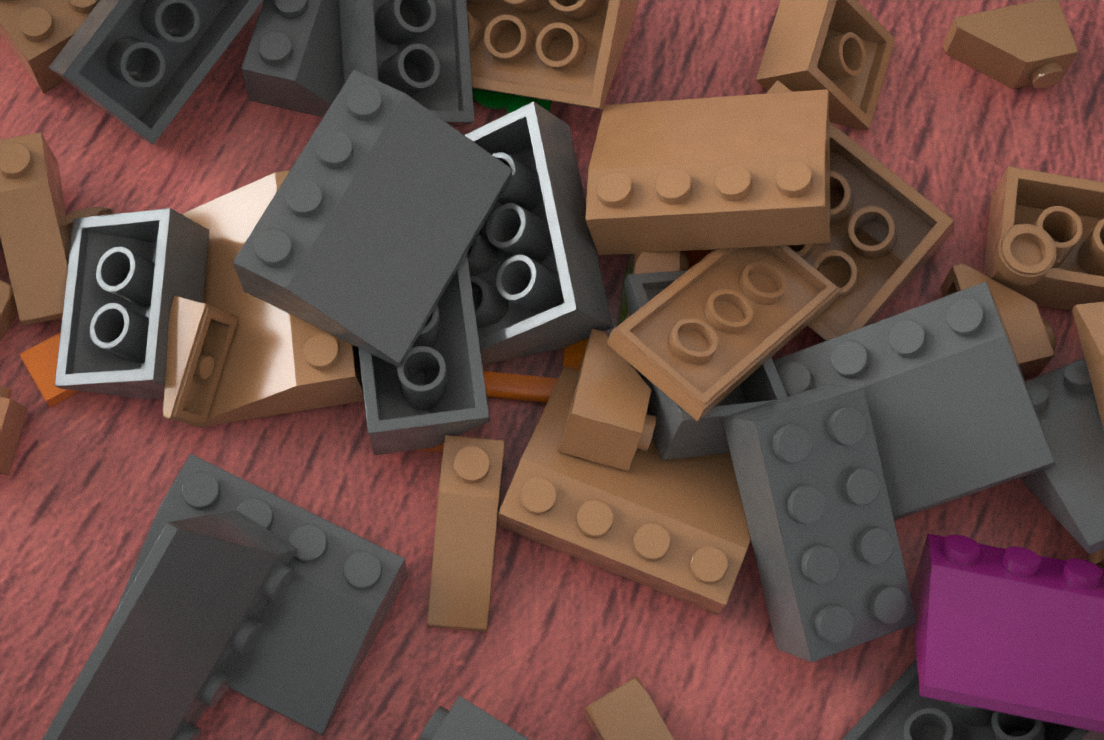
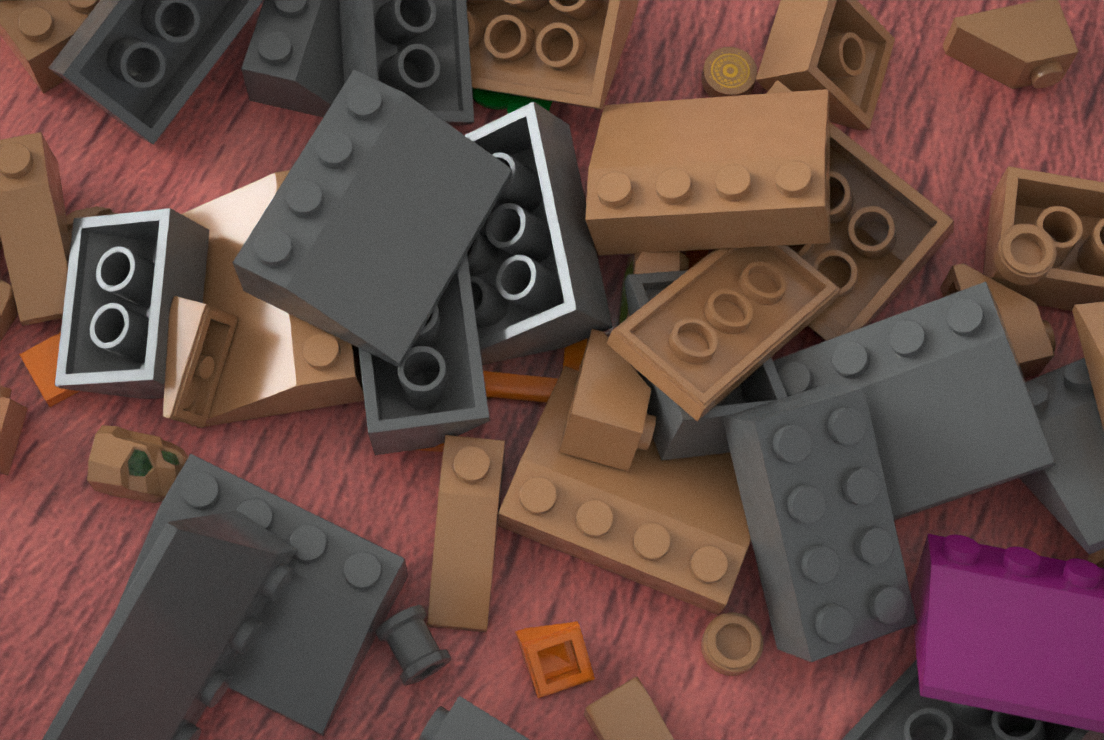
none -> medium nougat rock [87,425,188,503]
none -> dark grey bush [375,605,452,686]
none -> orange slope [515,621,595,698]
none -> medium nougat tile [701,47,757,97]
none -> medium nougat tile [701,612,763,676]

